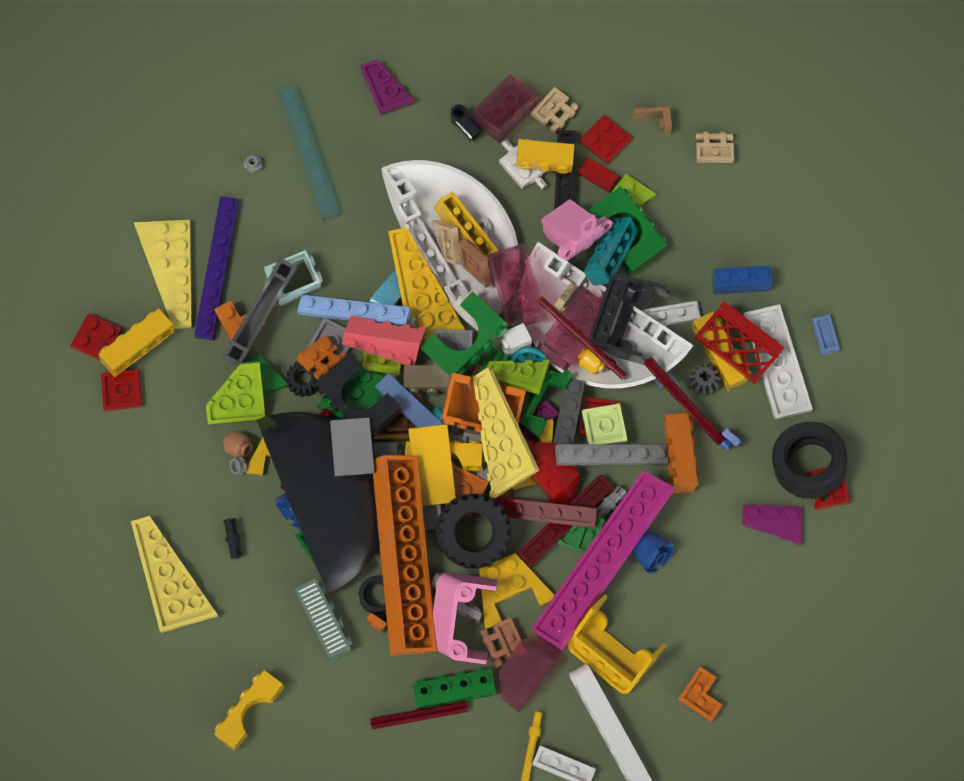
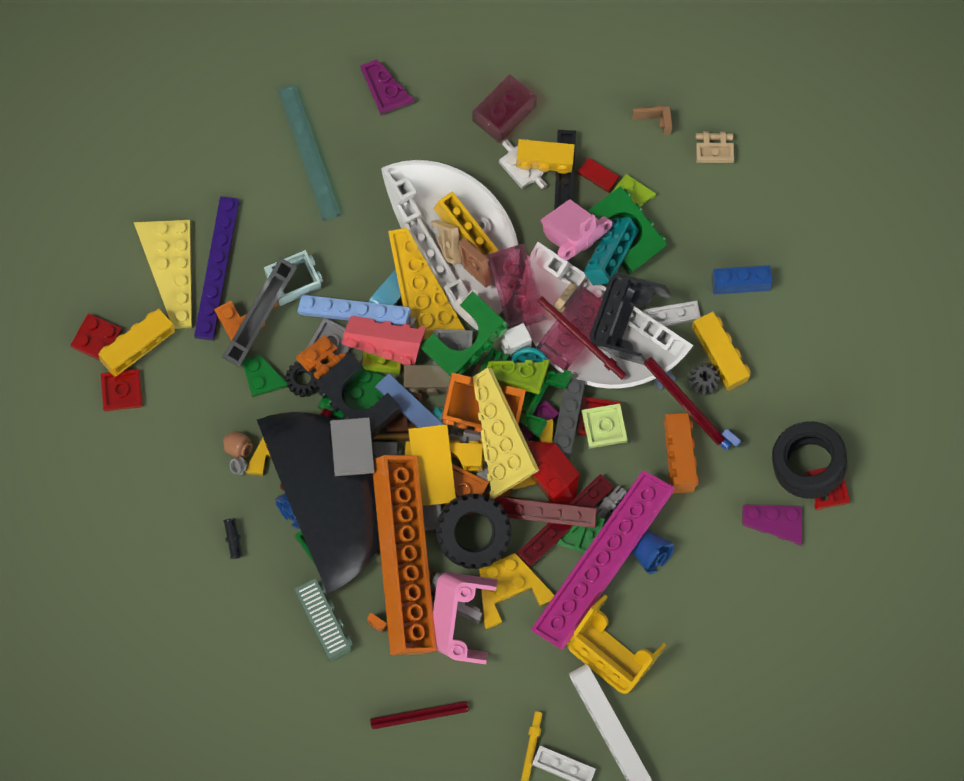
light yellow wing [131,516,218,633] -> none
lime plate [206,361,266,424] -> none
yellow arch [214,670,284,751] -> none
light grey plate [243,155,262,173] -> none
black tyre [358,575,386,615] -> none
green brick [413,667,496,710] -> none
black piece [450,104,483,141] -> none
nougat plate [480,617,527,668] -> none
clear pink wedge [499,636,562,712] -> none
tan plate [531,87,579,134] -> none
light grey plate [555,444,668,466] -> none
yellow head [577,347,605,374] -> none
red plate [579,115,632,165] -> none
orange plate [678,667,722,722] -> none
red fence [694,301,784,384] -> none
white plate [743,304,813,421] -> none
medium blue tile [811,314,840,355] -> none

